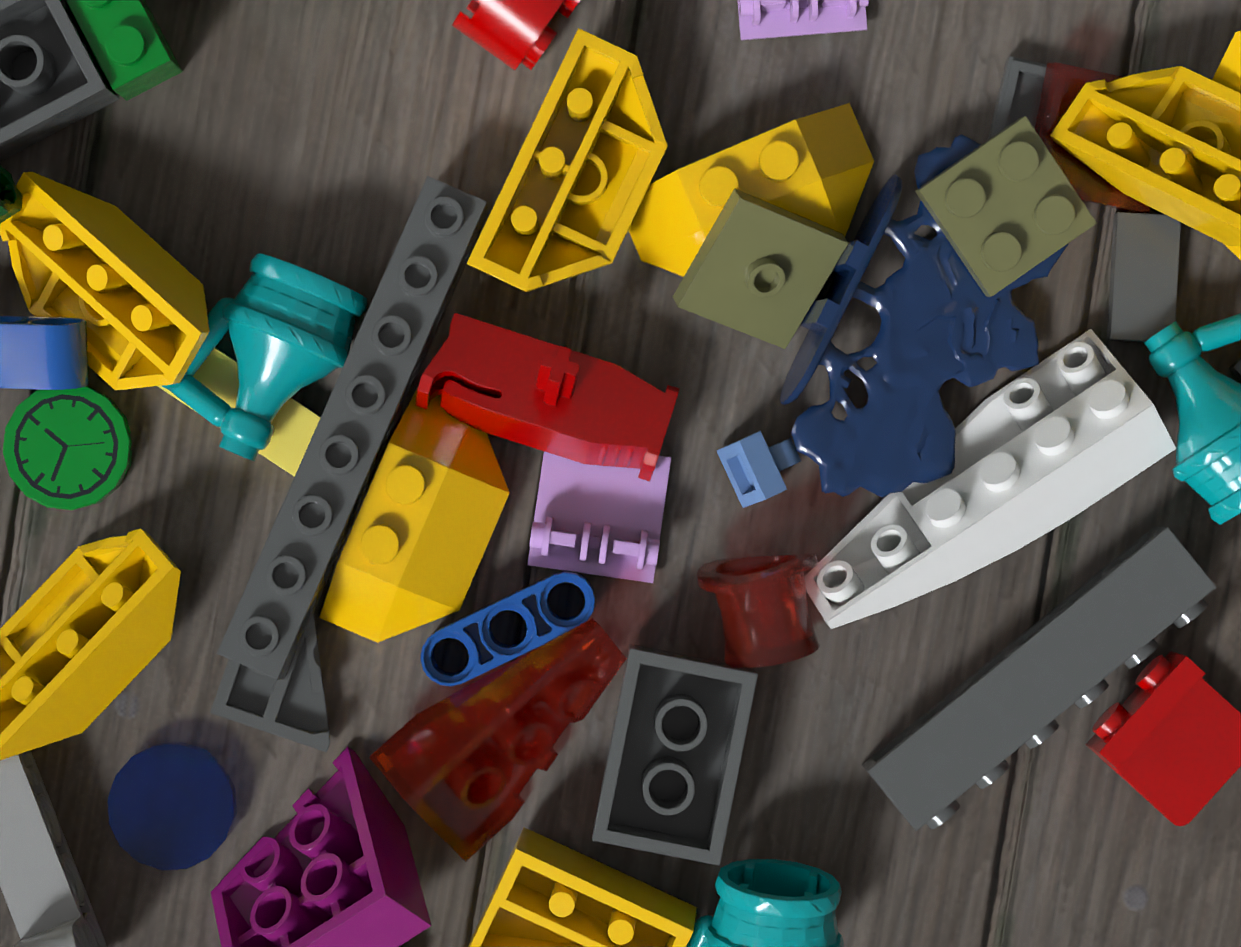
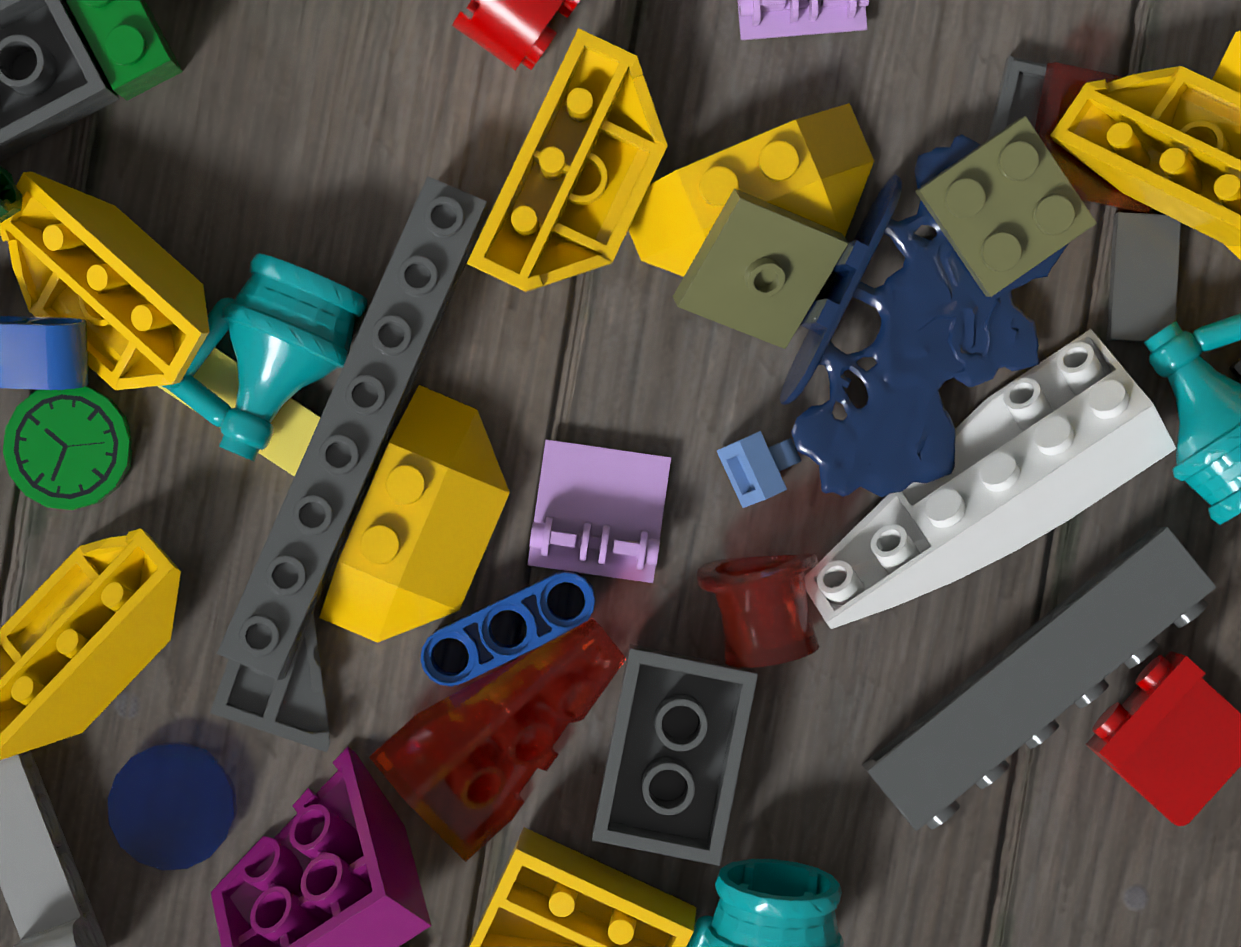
red piece [416,313,680,482] -> none

